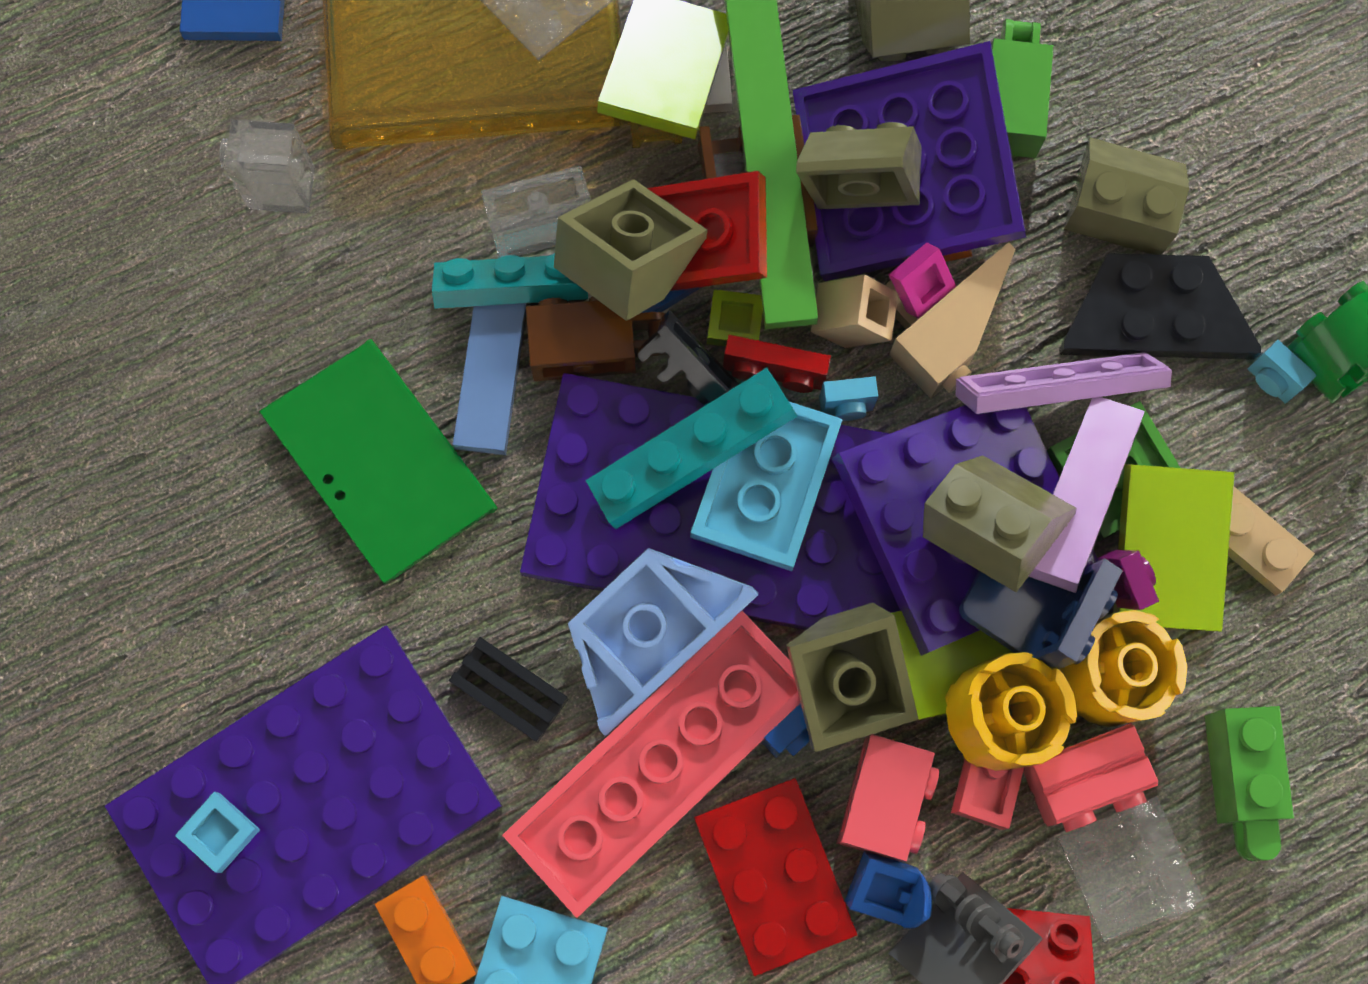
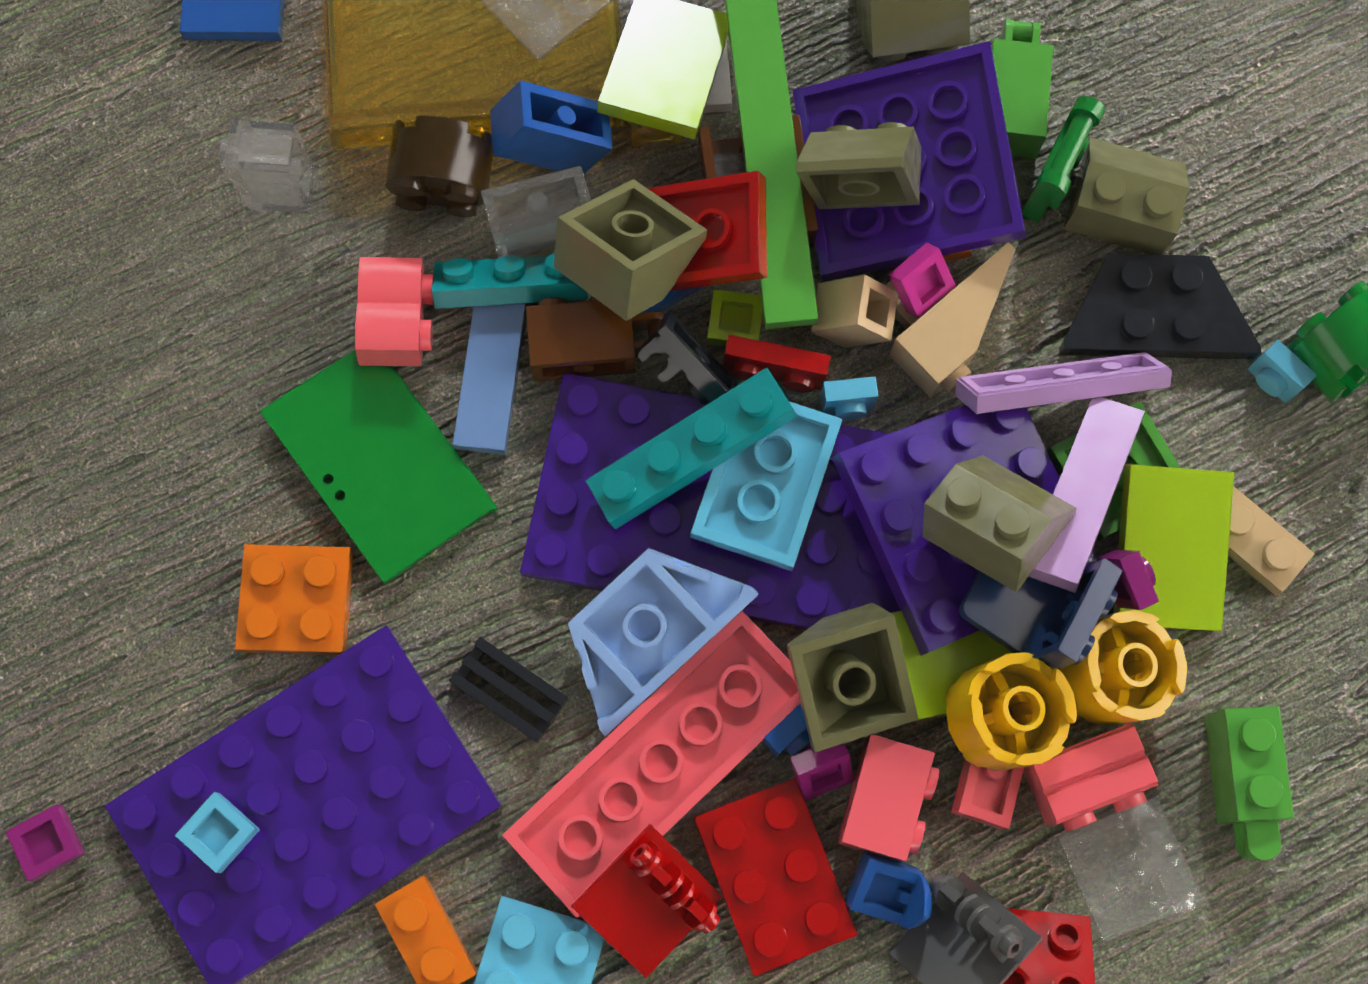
none -> magenta plate [5,804,86,882]
none -> orange plate [235,544,354,655]
none -> coral brick [355,257,434,366]
none -> dark brown brick [385,115,493,217]
none -> blue brick [490,80,613,177]
none -> red hinge [571,824,723,978]
none -> magenta plate [790,743,854,802]
none -> green plate [1022,96,1105,223]

